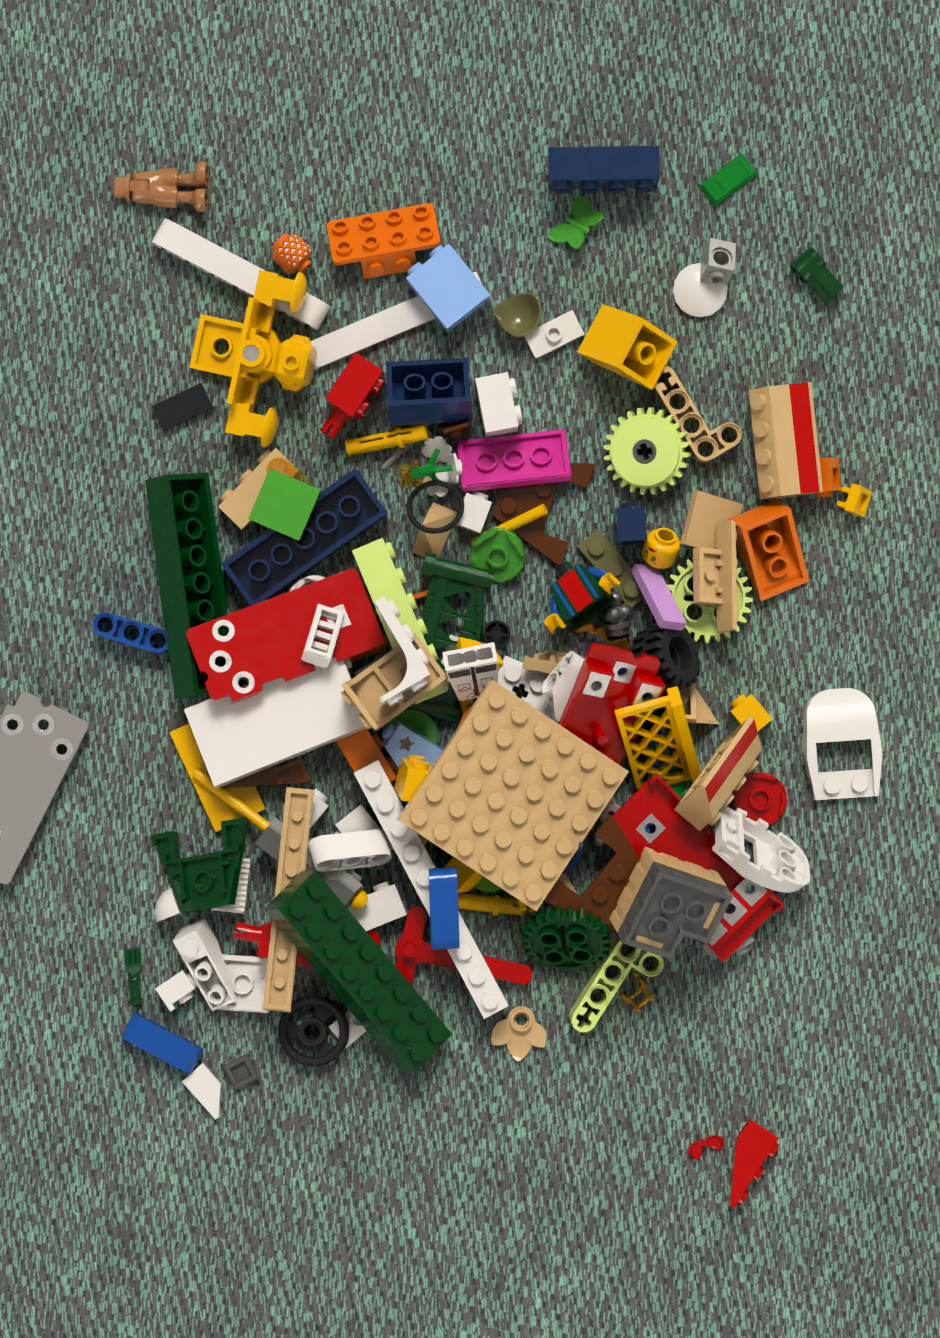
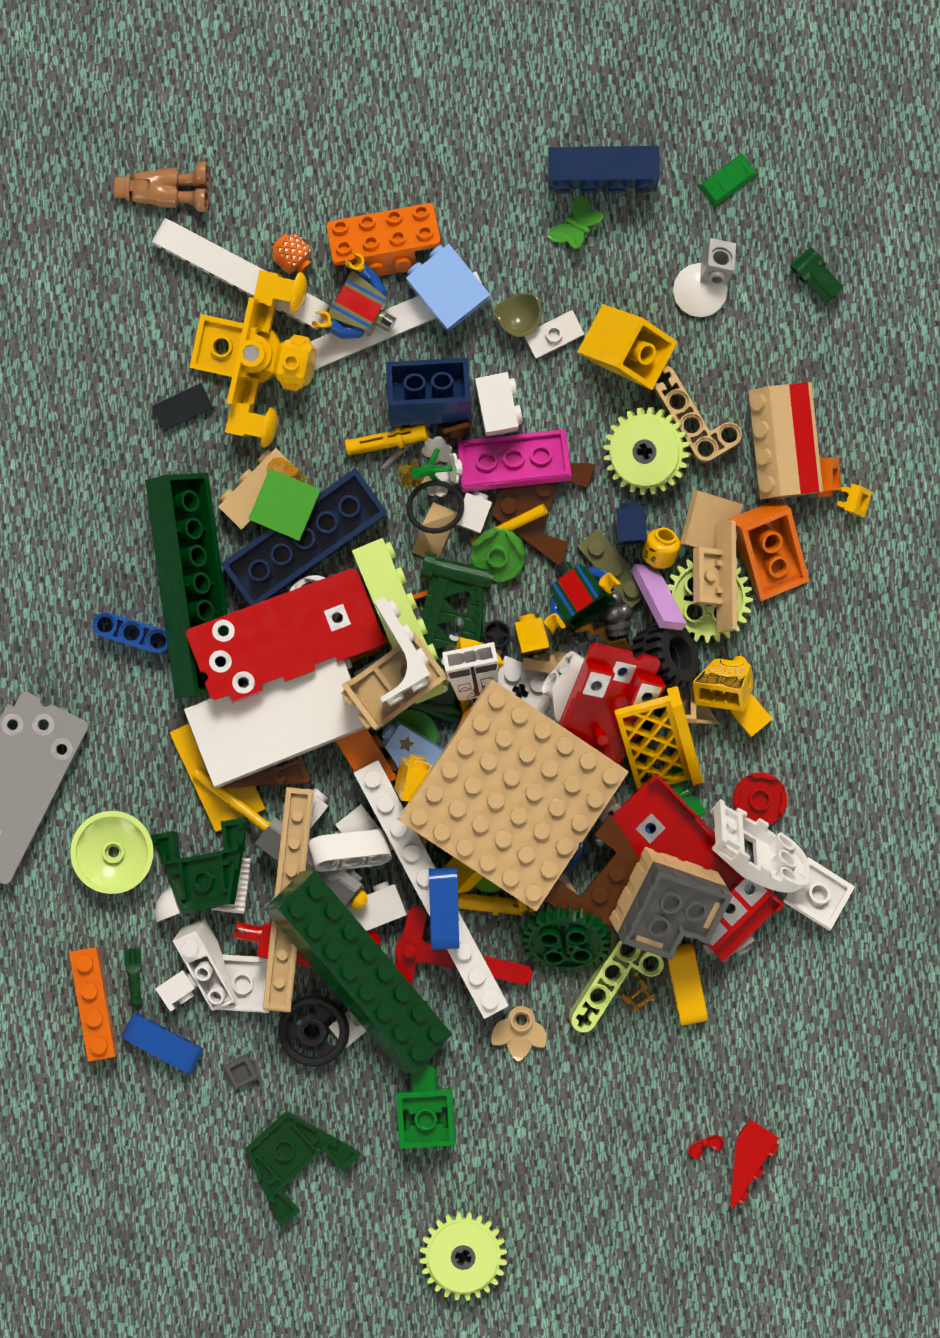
white tile [182,1063,221,1120] -> none
white slope [301,604,345,668] -> none
red brick [320,352,386,440] -> none
tan slope [674,716,762,831] -> none
white slope [802,688,883,800] -> none
none -> orange brick [69,946,118,1062]
none -> yellowish green dish [70,811,154,894]
none -> dark green wing [245,1110,361,1228]
none -> torso [312,252,397,339]
none -> green brick [396,1062,455,1149]
none -> yellowish green gear [419,1211,507,1301]
none -> yellow slope [514,613,549,656]
none -> yellow beam [668,942,708,1026]
none -> yellow torso [692,656,753,712]
none -> white slope [783,857,855,931]

